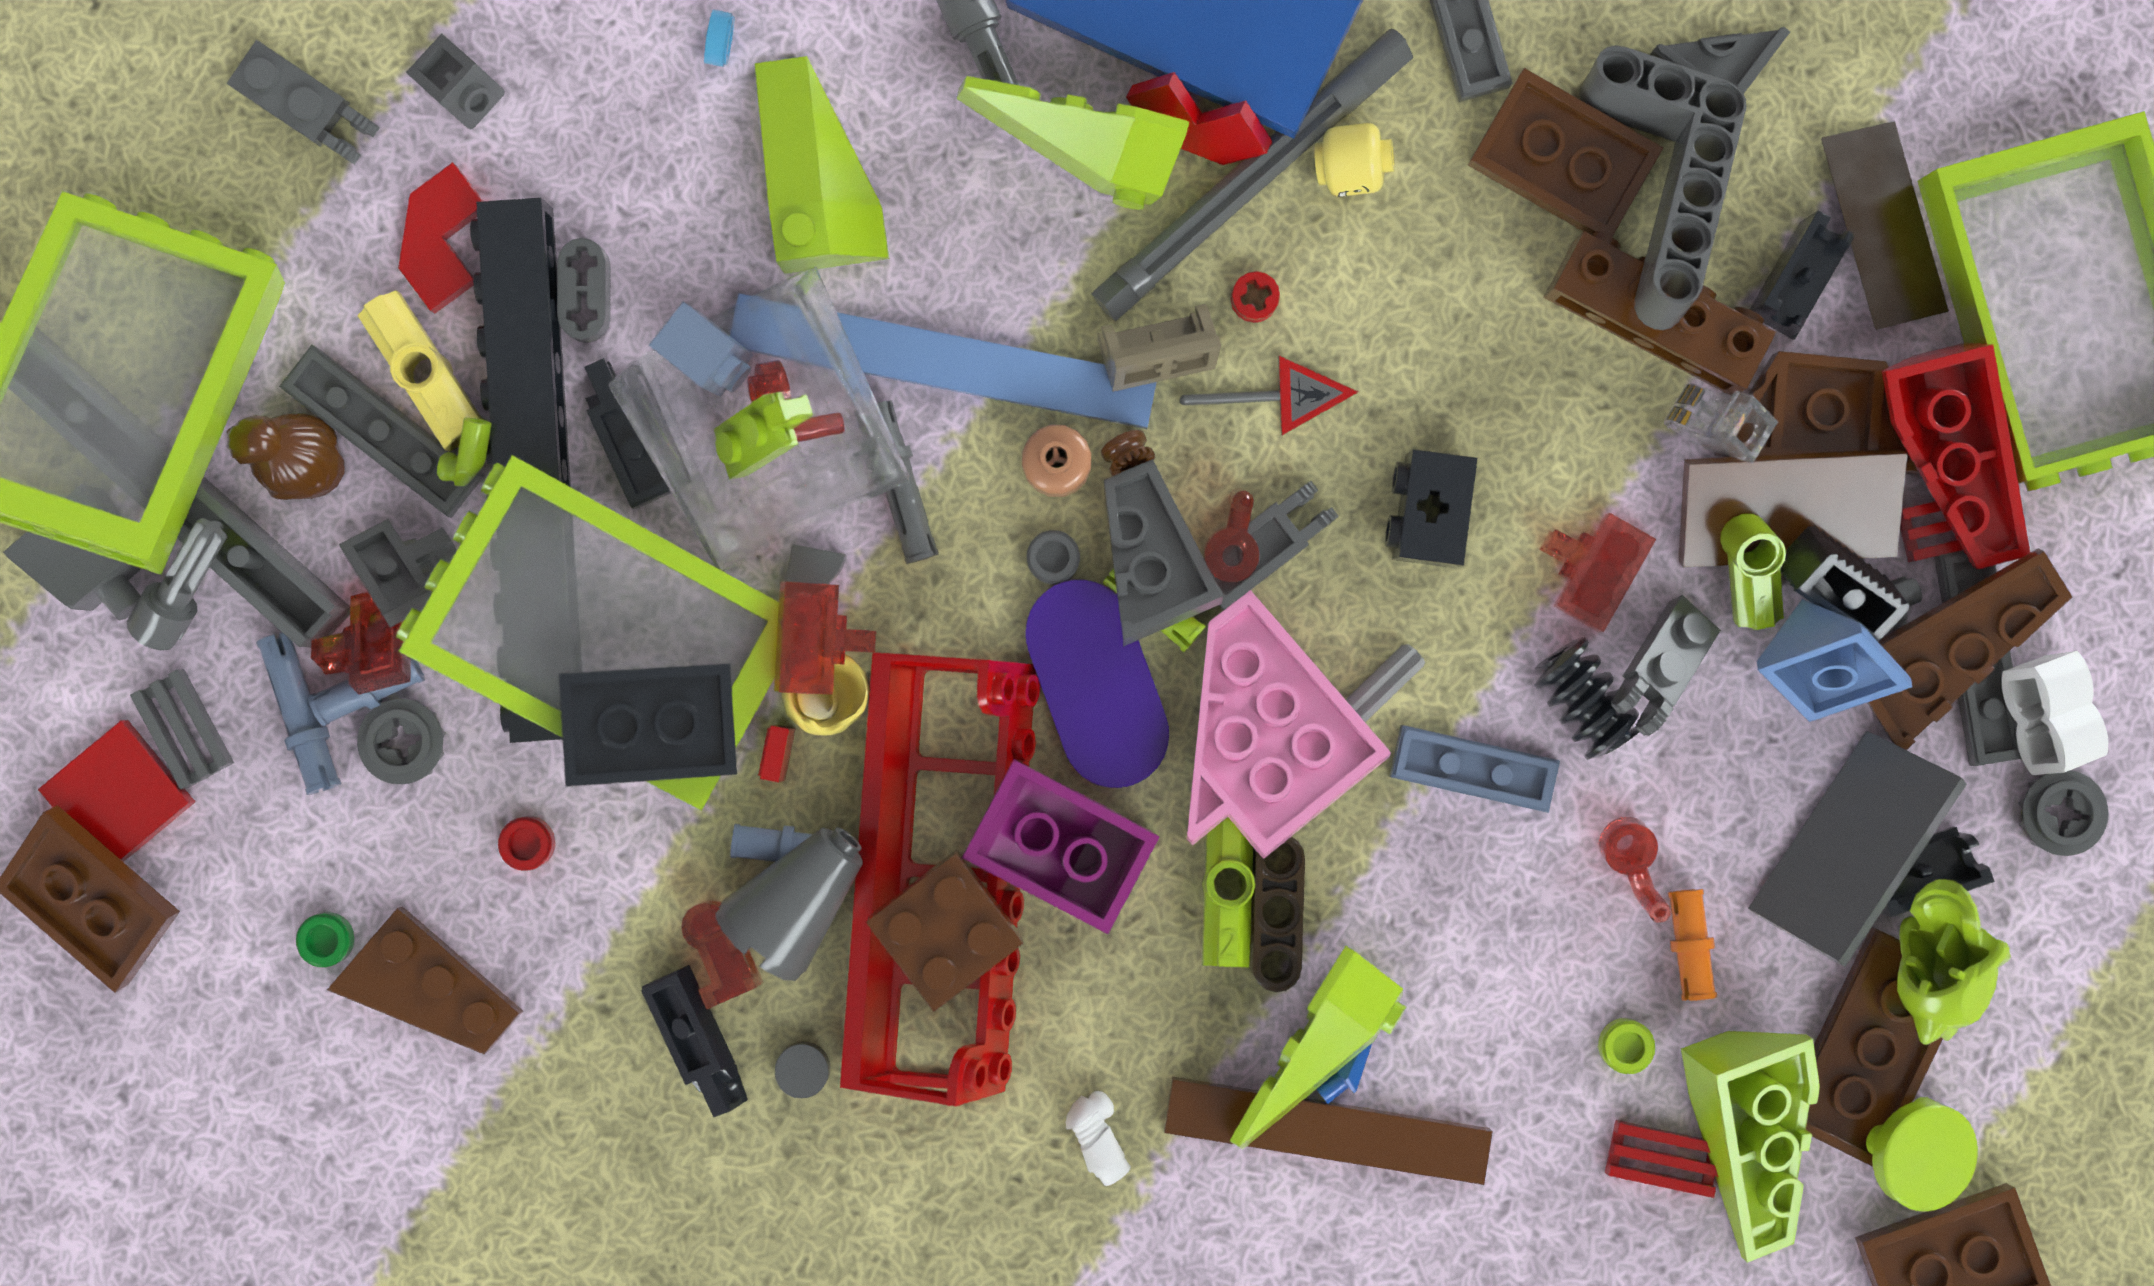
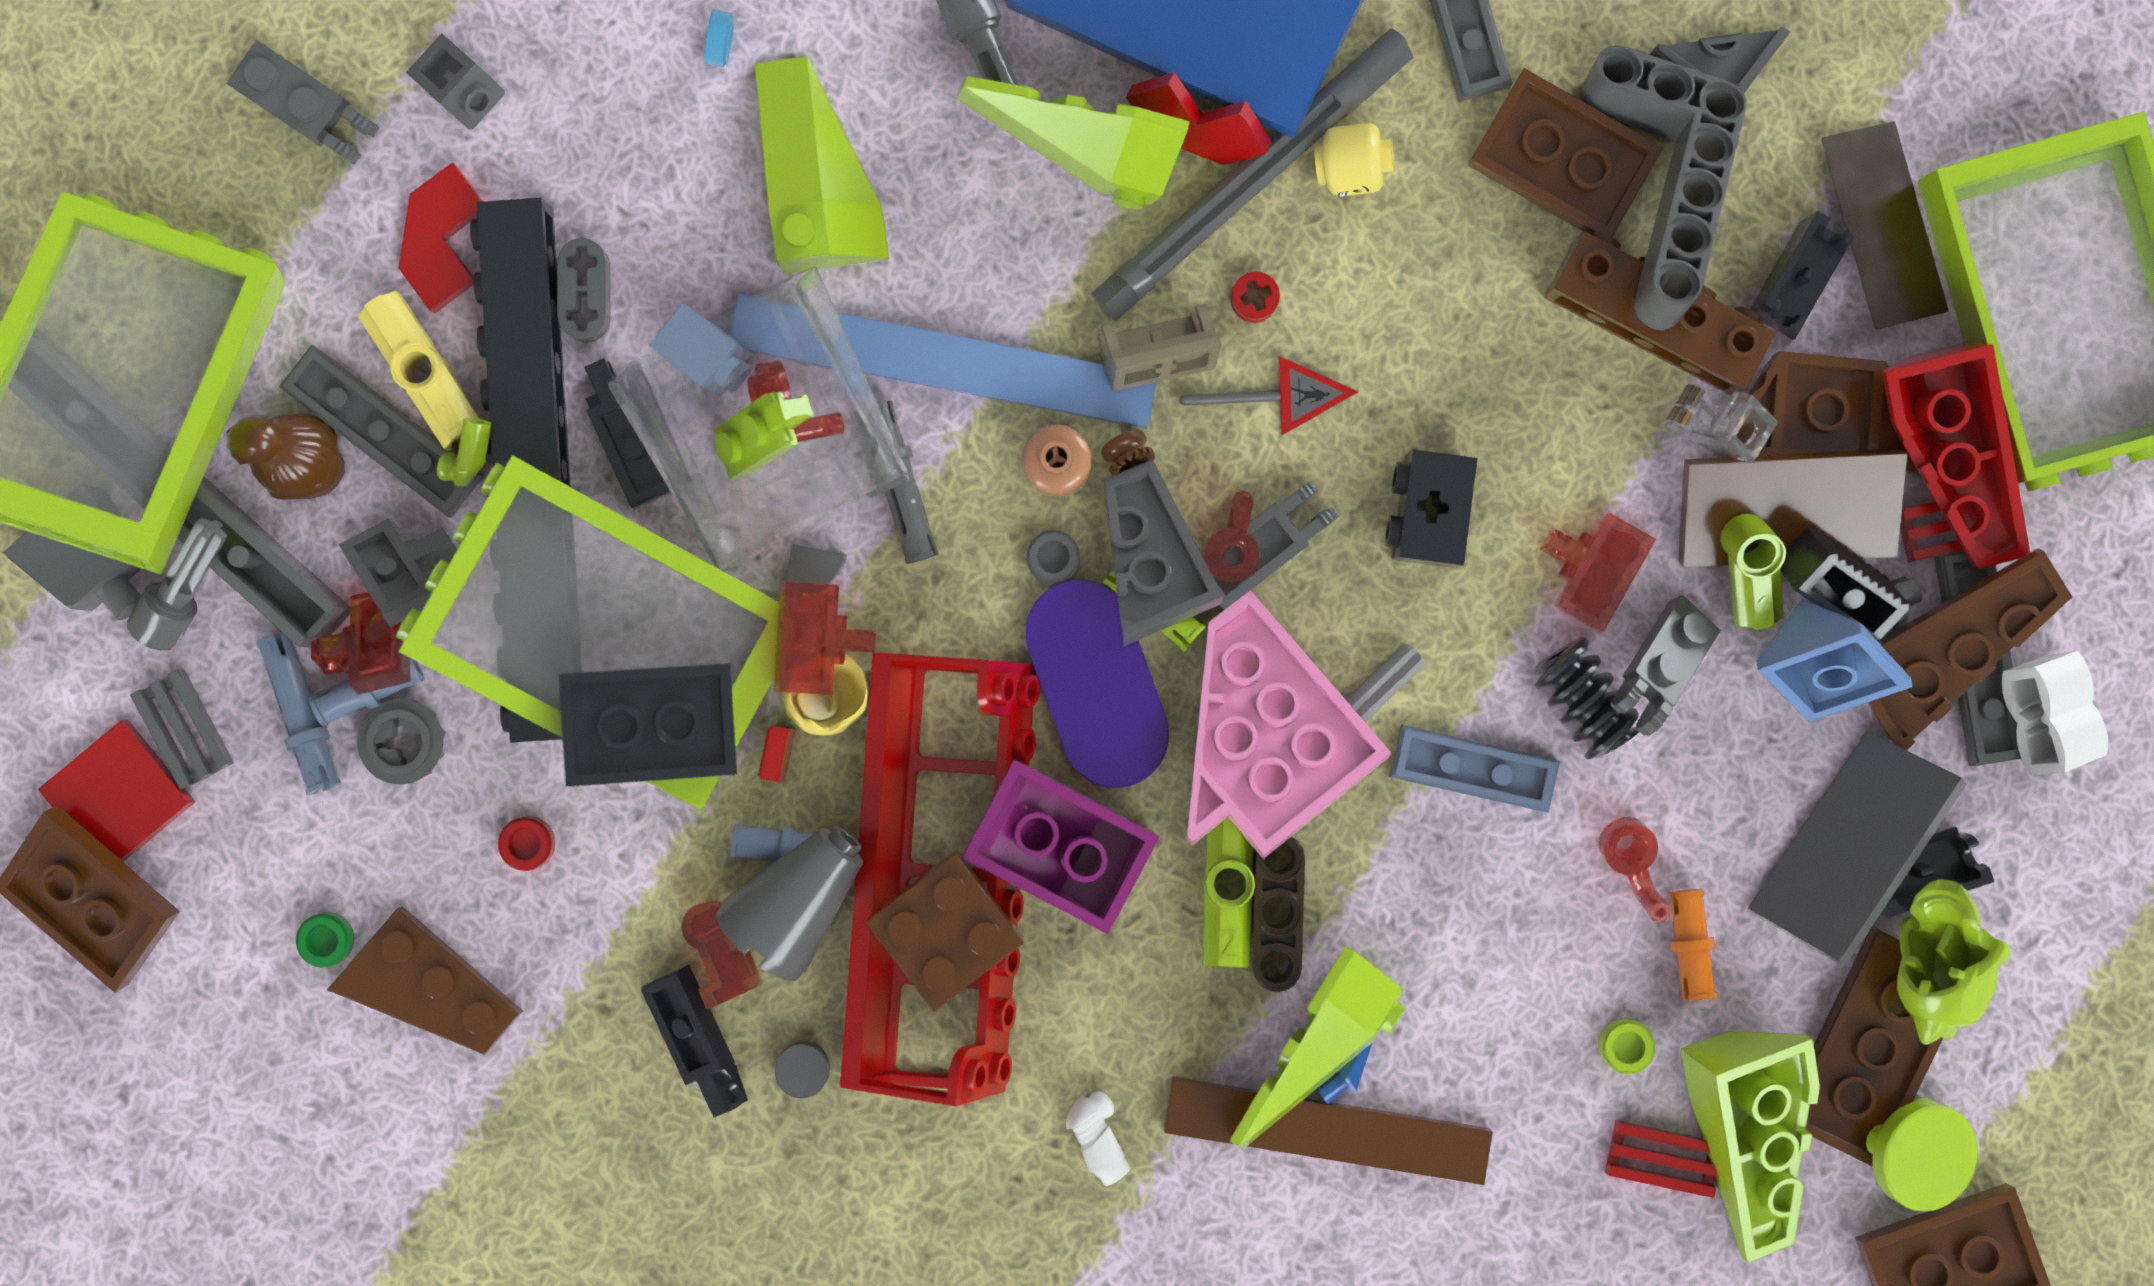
dark grey gear [2018,770,2109,856] -> none

